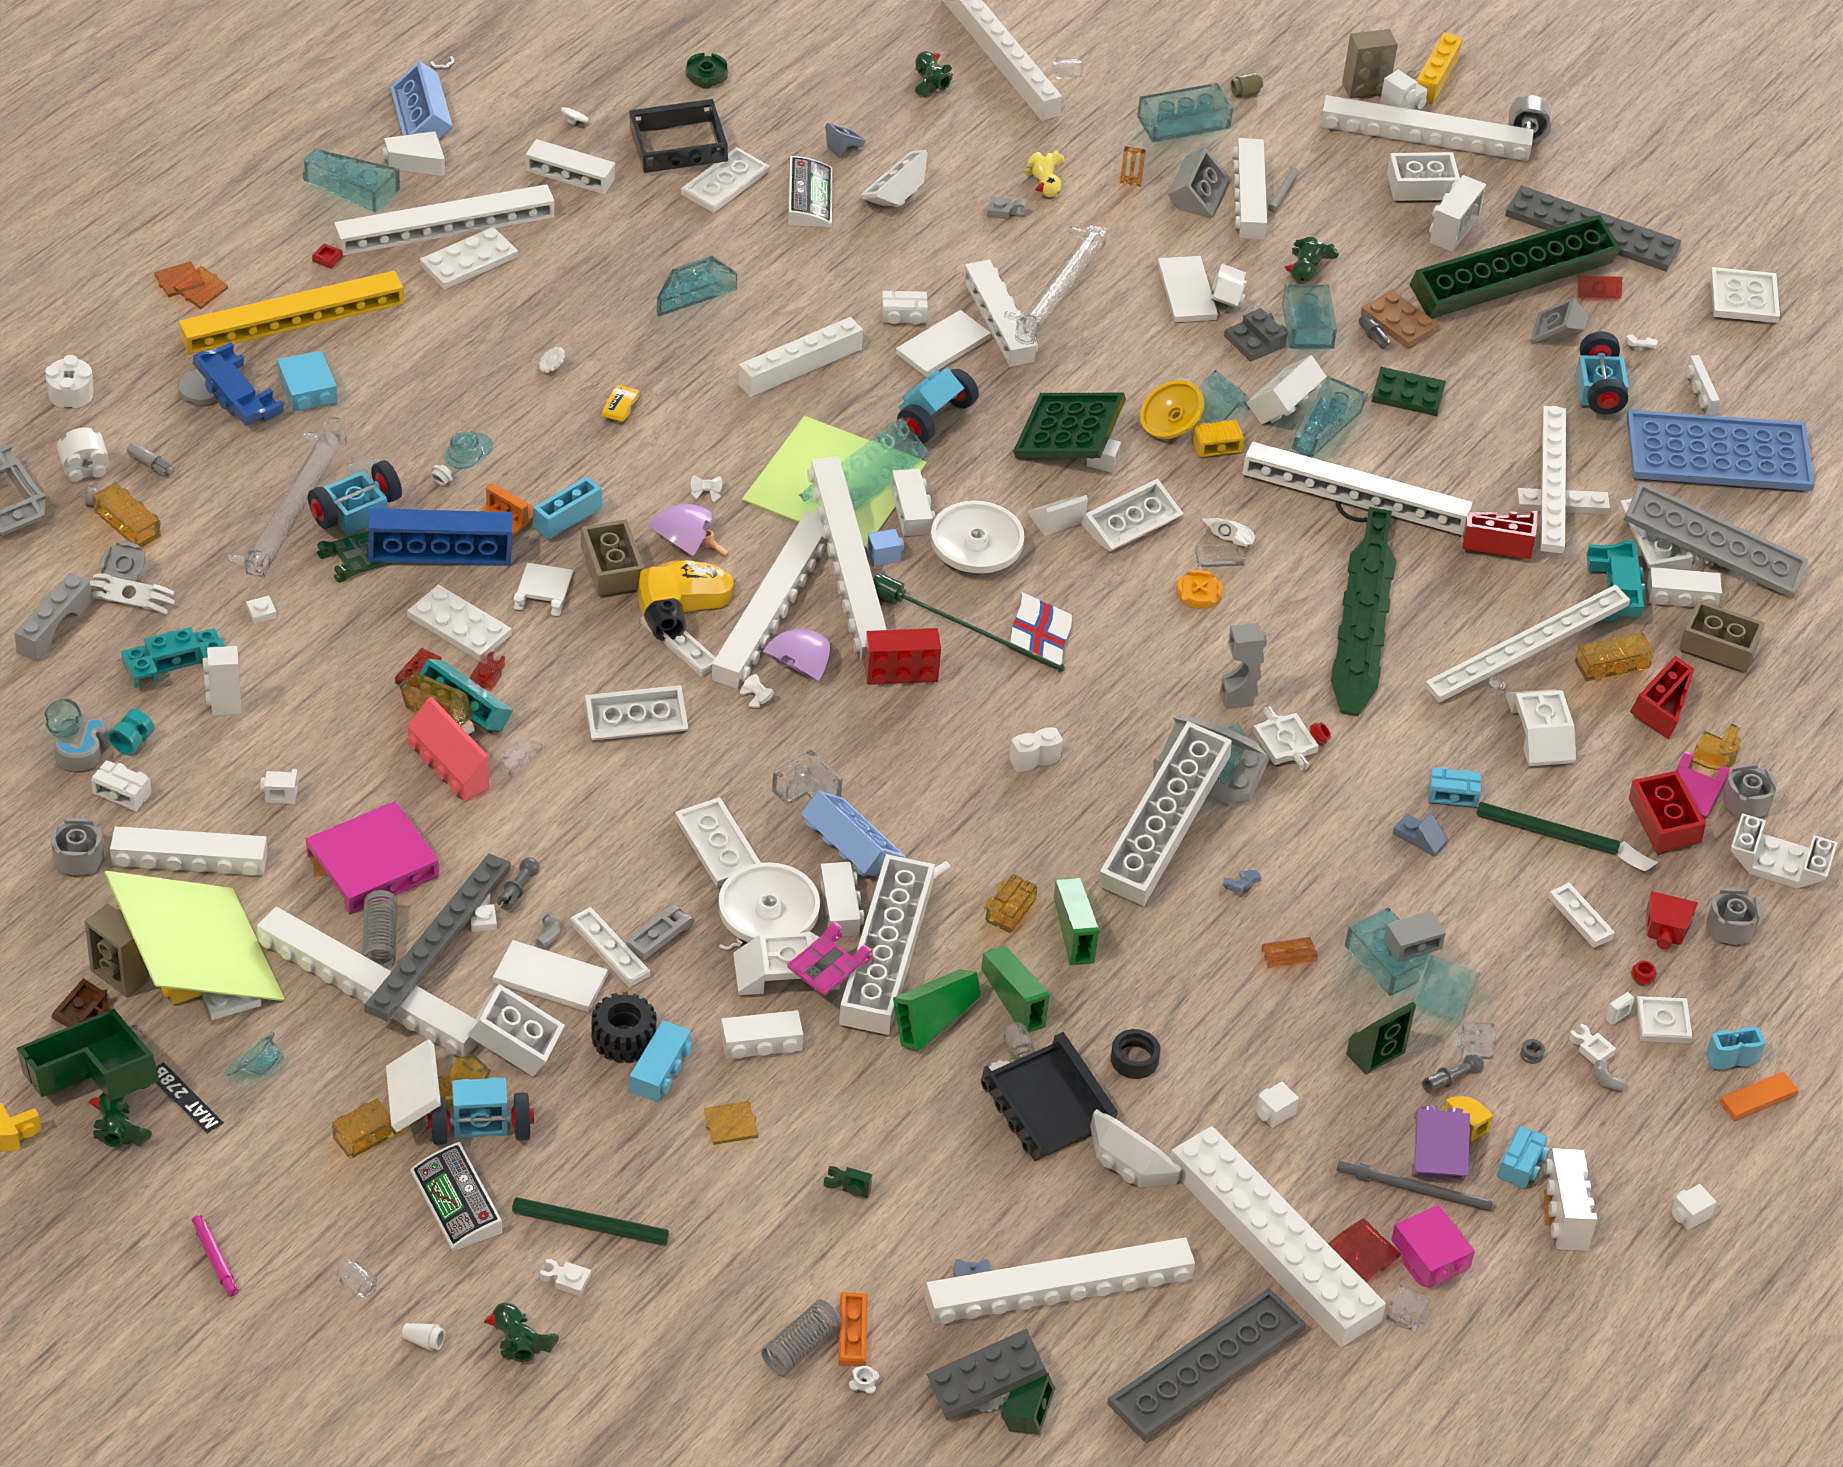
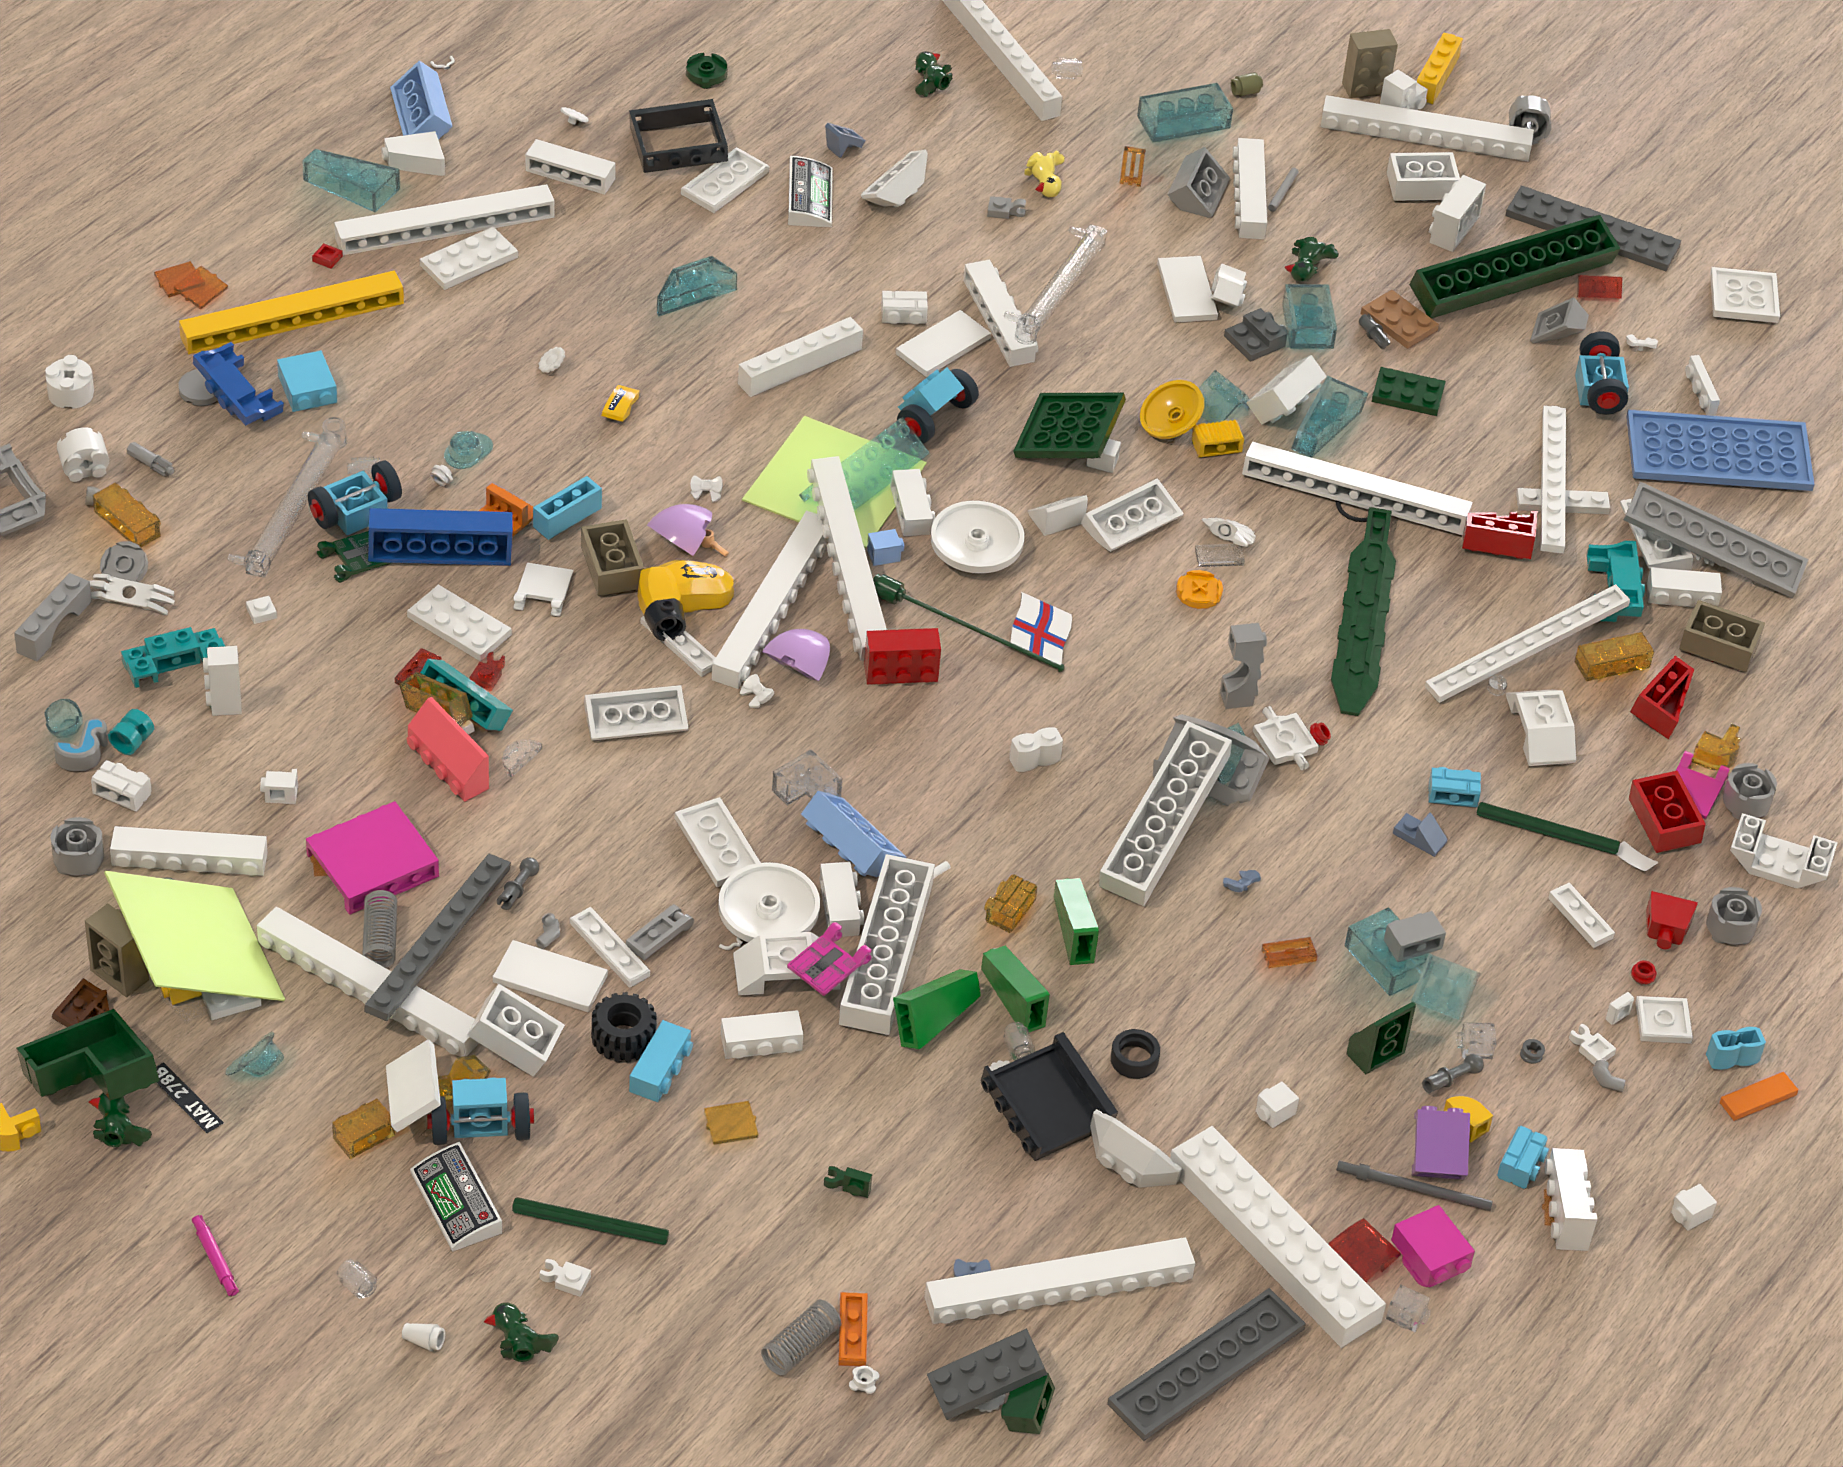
white plate [470,893,497,932] -> none

